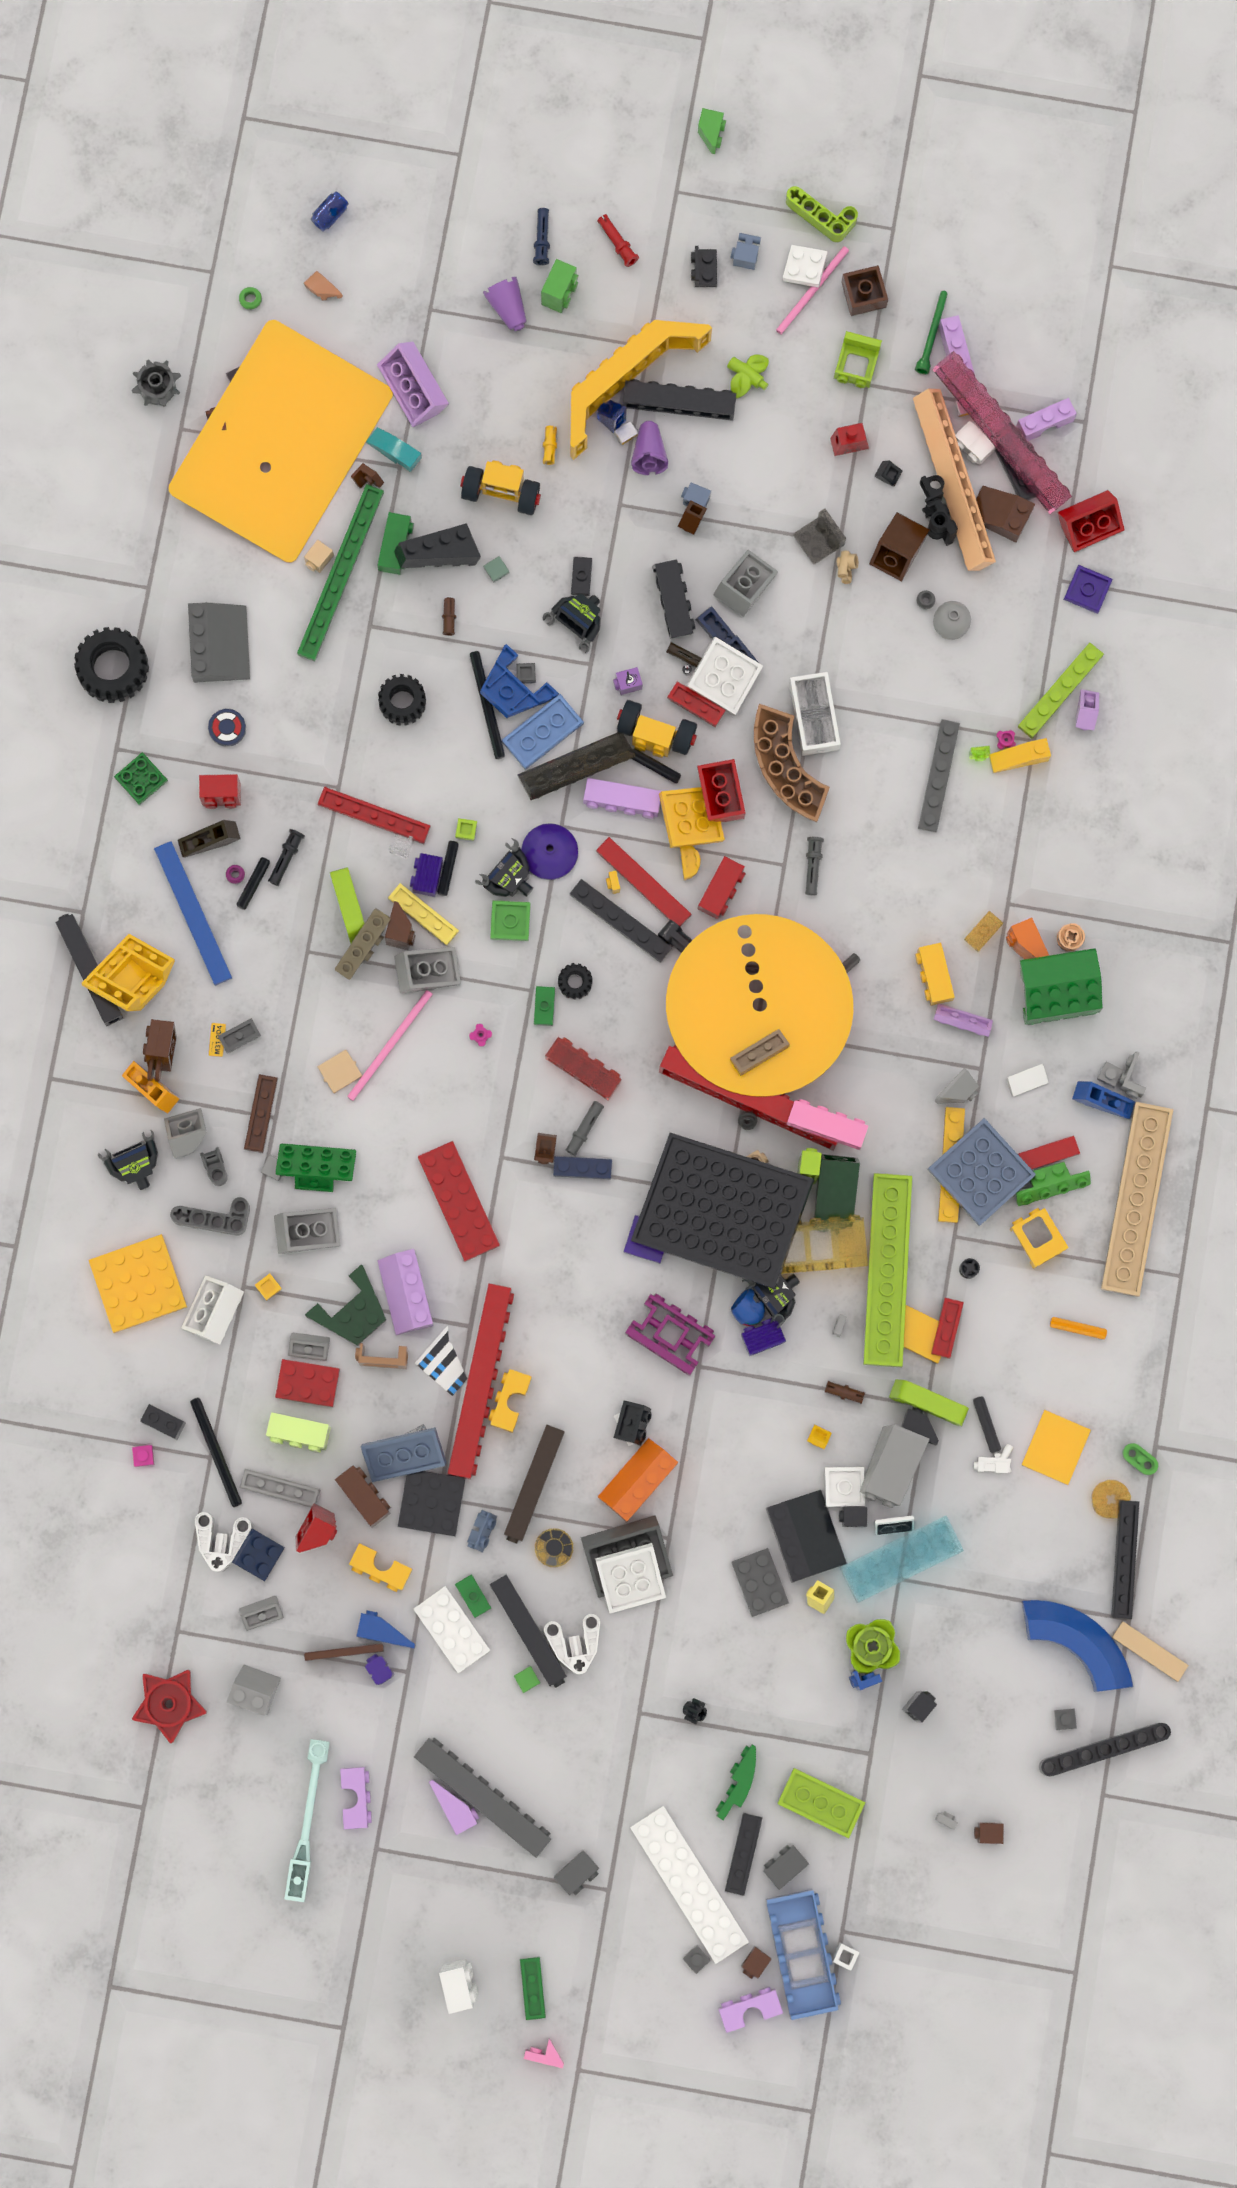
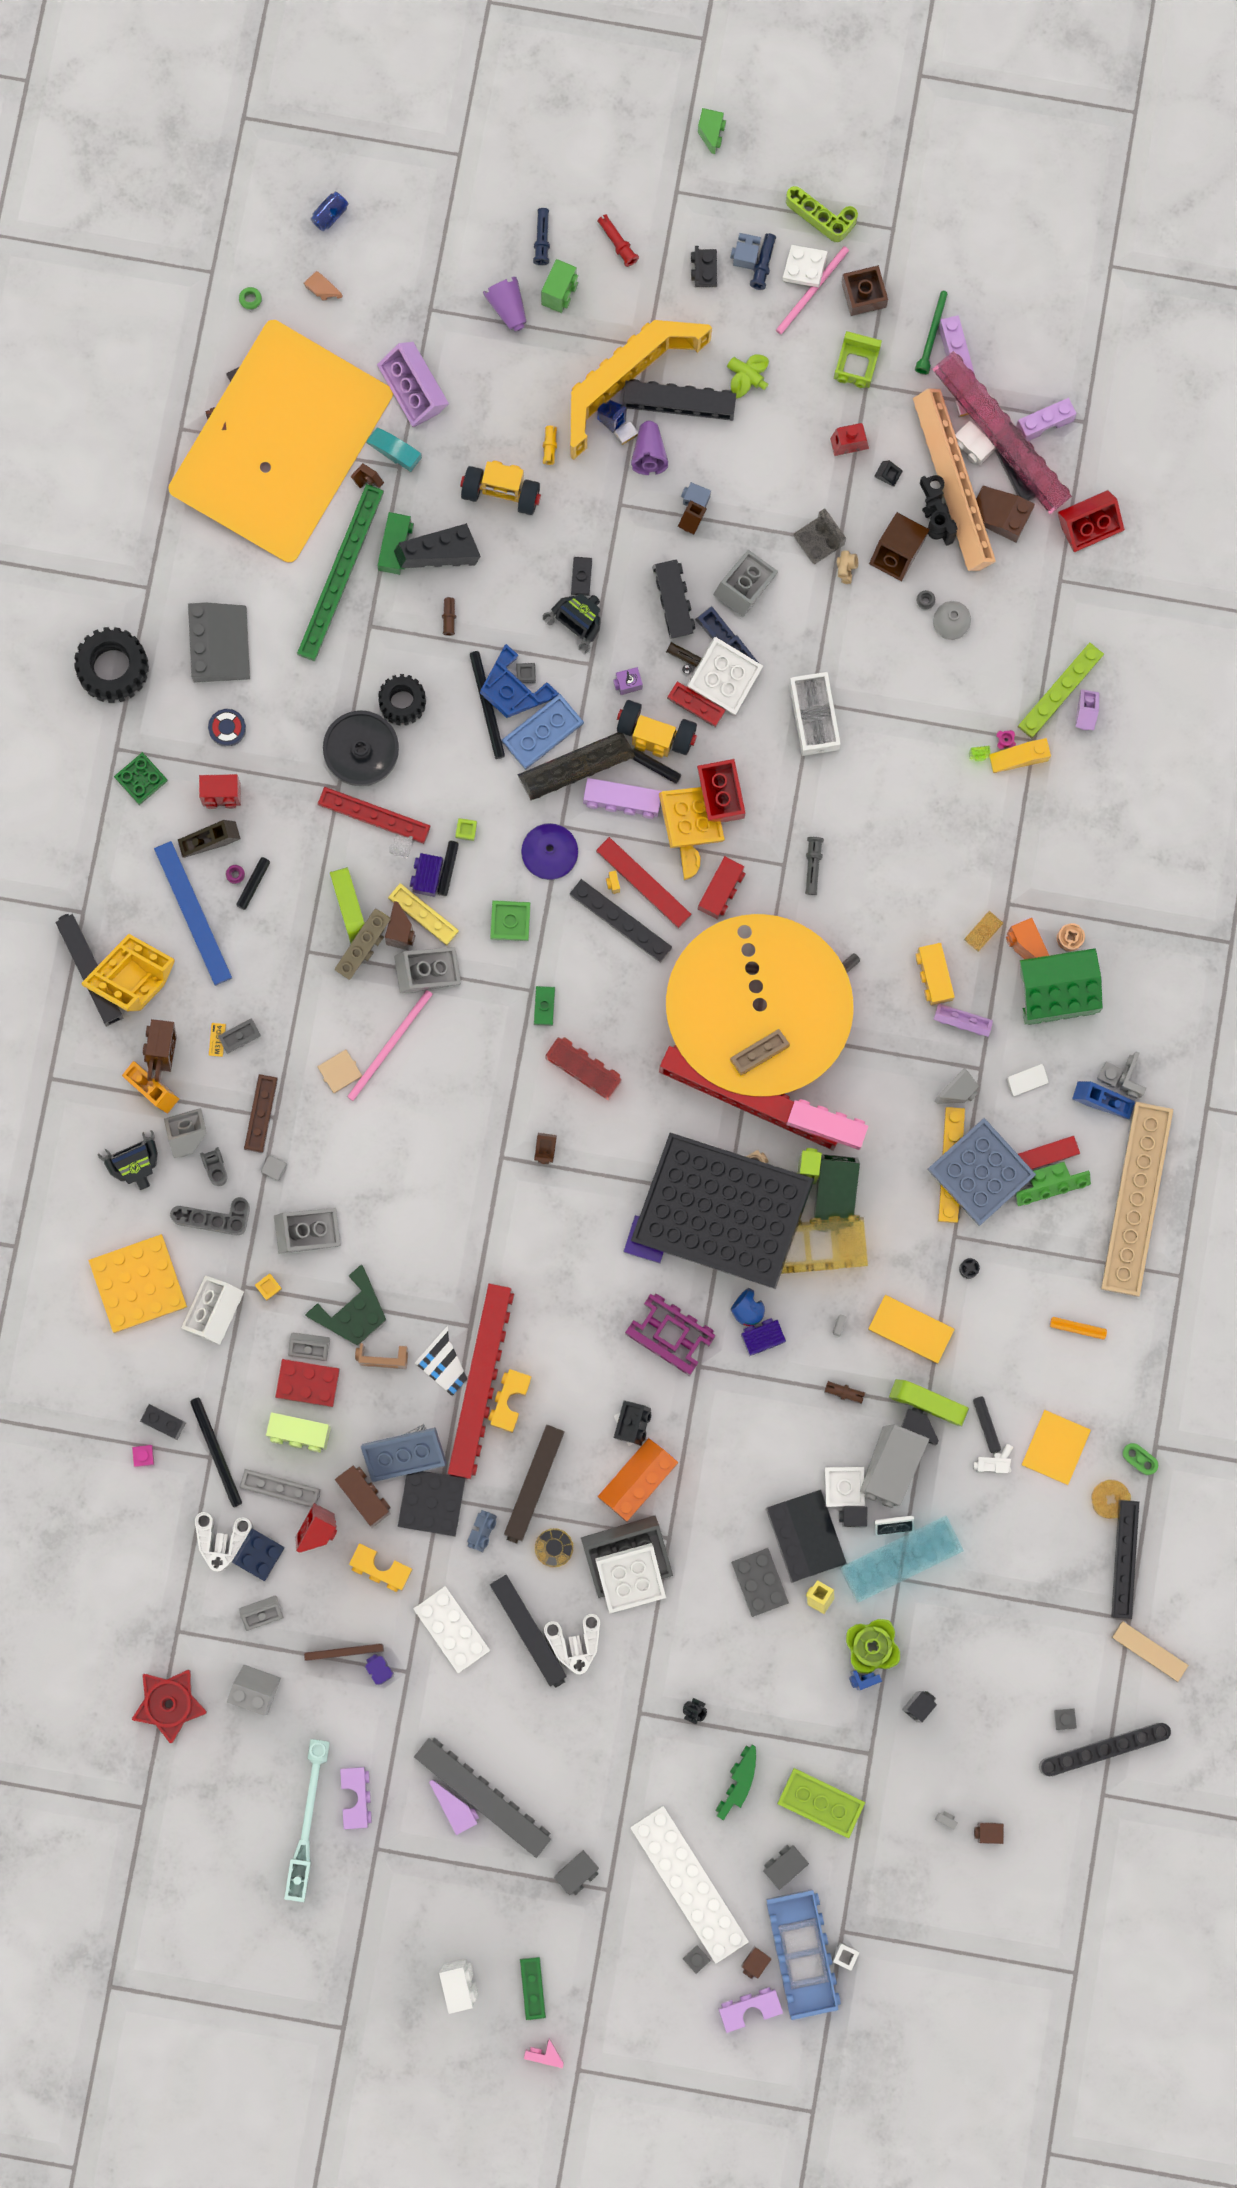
dark grey brick [132,359,181,407] -> none
black pin [268,829,305,886] -> none
green bracket [276,1143,356,1192] -> none
tan brick [304,540,334,573] -> none
blue slope [356,1610,416,1649] -> none
lavender slope [377,1249,434,1335] -> none
red plate [418,1141,500,1262] -> none
green plate [455,1574,491,1618] -> none
dark pink plate [469,1024,492,1046] -> none
torso [475,838,533,897] -> none
sand green tile [483,556,509,583] -> none
bright green tile [514,1666,540,1693] -> none
dark blue plate [553,1156,612,1180] -> none
black tyre [558,963,592,1000] -> none
dark grey pin [565,1101,604,1156] -> none
black piece [658,920,692,953] -> none
black tile [725,1813,762,1896] -> none
dark grey plate [738,1111,757,1130] -> none
torso [742,1273,800,1328] -> none
medium nougat brick [754,704,830,822] -> none
yellow plate [807,1424,832,1449] -> none
lime plate [863,1173,912,1367] -> none
dark grey plate [918,719,960,832] -> none
red tile [931,1297,964,1359] -> none
yellow window [1010,1208,1069,1269] -> none
blue brick [1022,1600,1133,1692] -> none
dark purple tile [1063,565,1113,614] -> none
none -> black dish [323,710,399,786]
none -> dark blue pin [750,233,776,290]

